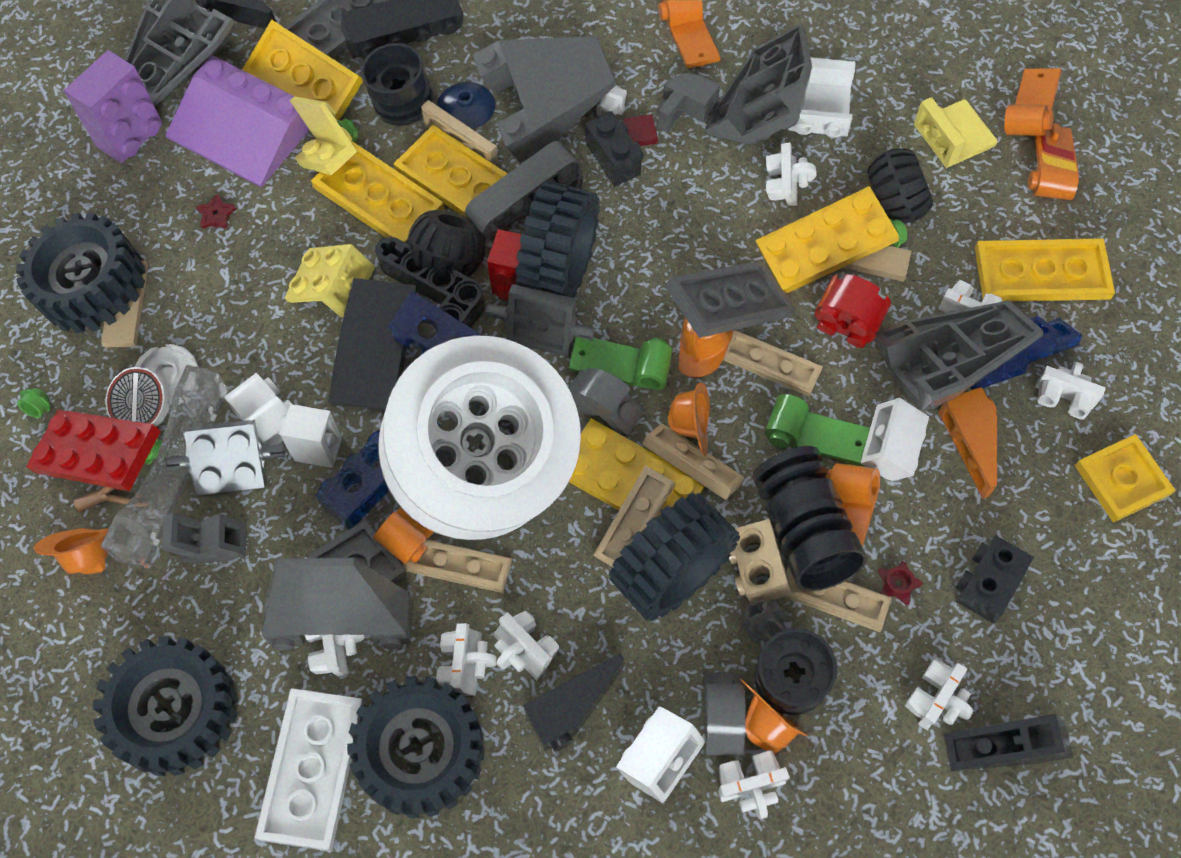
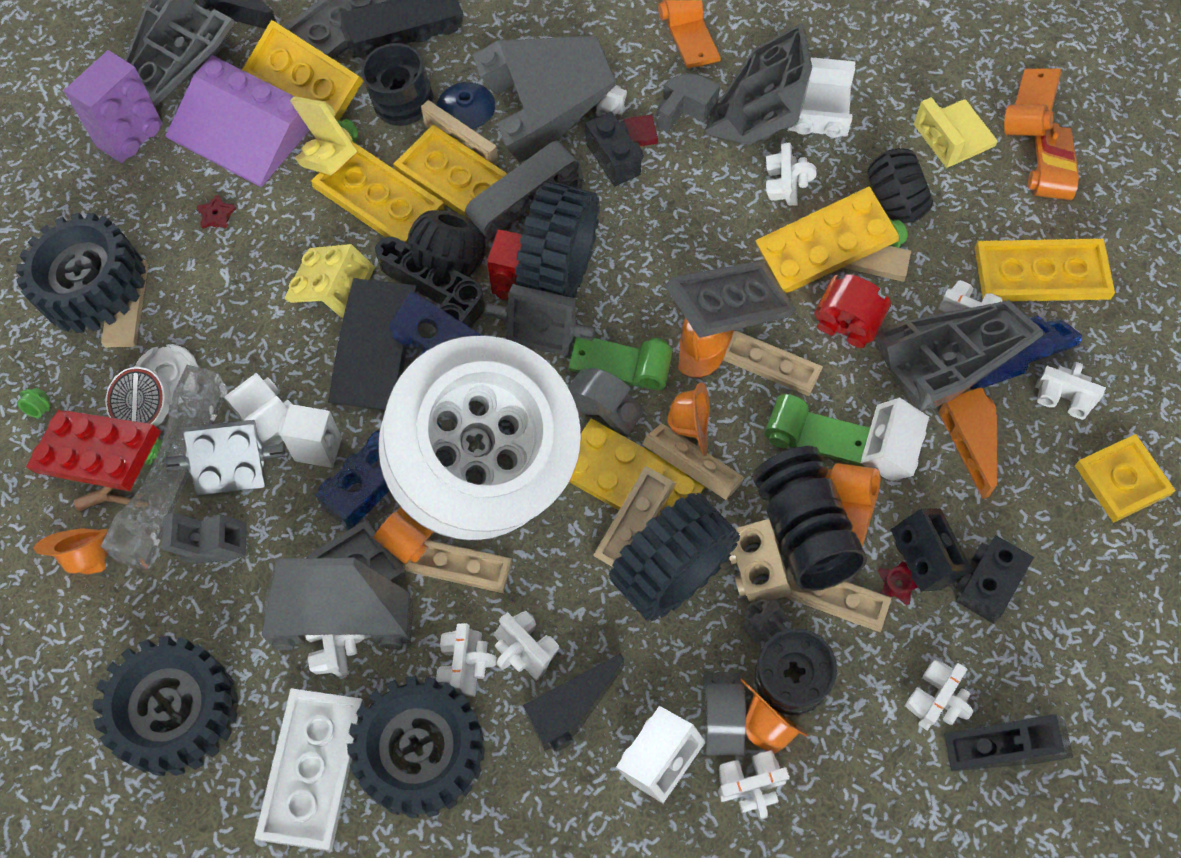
none -> black brick [890,508,973,592]

